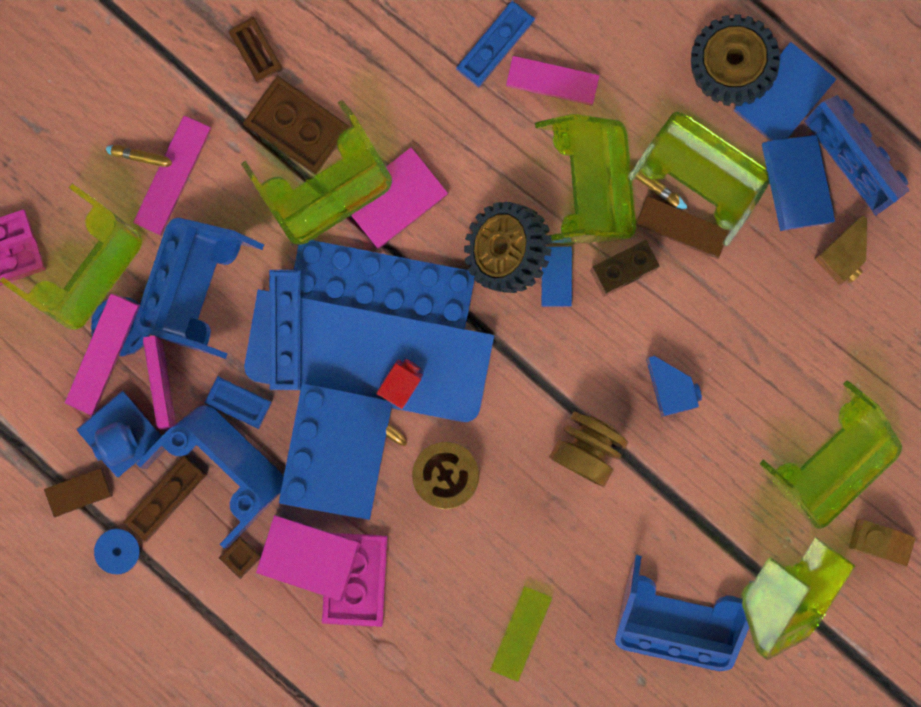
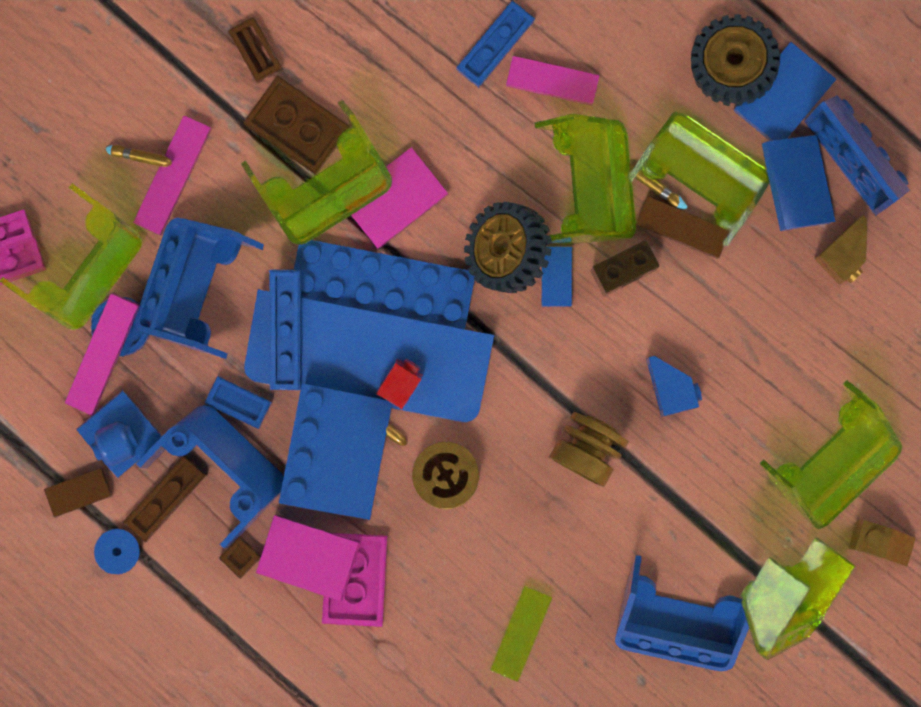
dark pink tile [143,336,176,431] -> none

